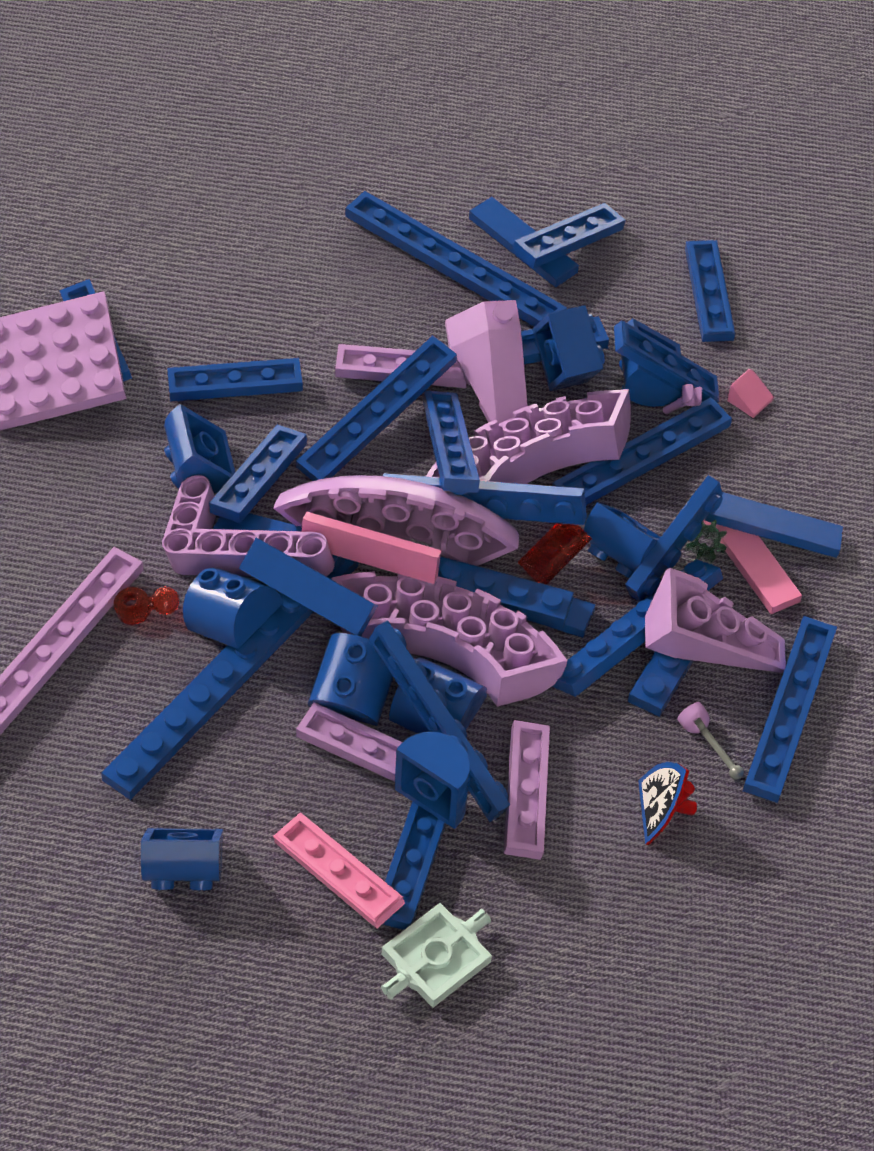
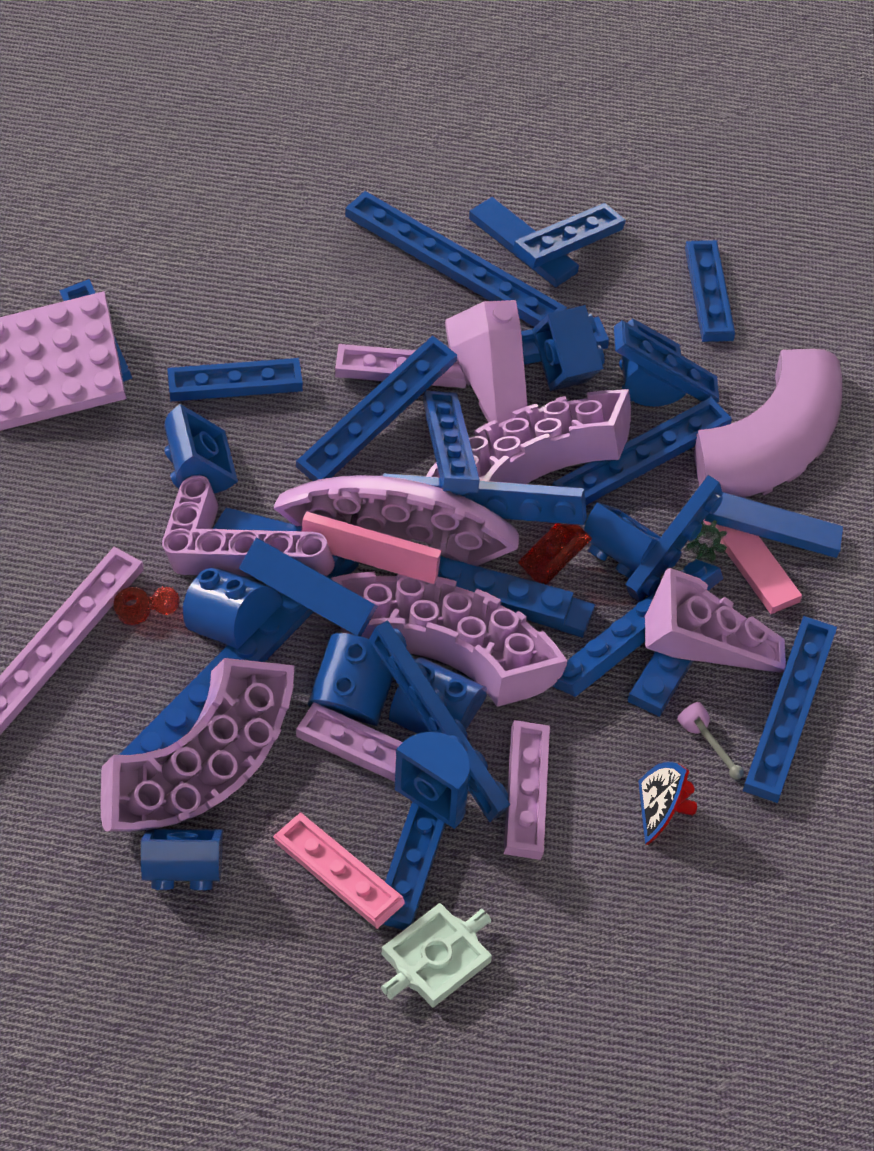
blue plate [209,424,307,523] -> none
lavender hand [663,384,702,415] -> none
bright pink slope [727,369,774,418] -> none
none -> lavender brick [100,658,294,832]
none -> lavender brick [693,349,842,498]

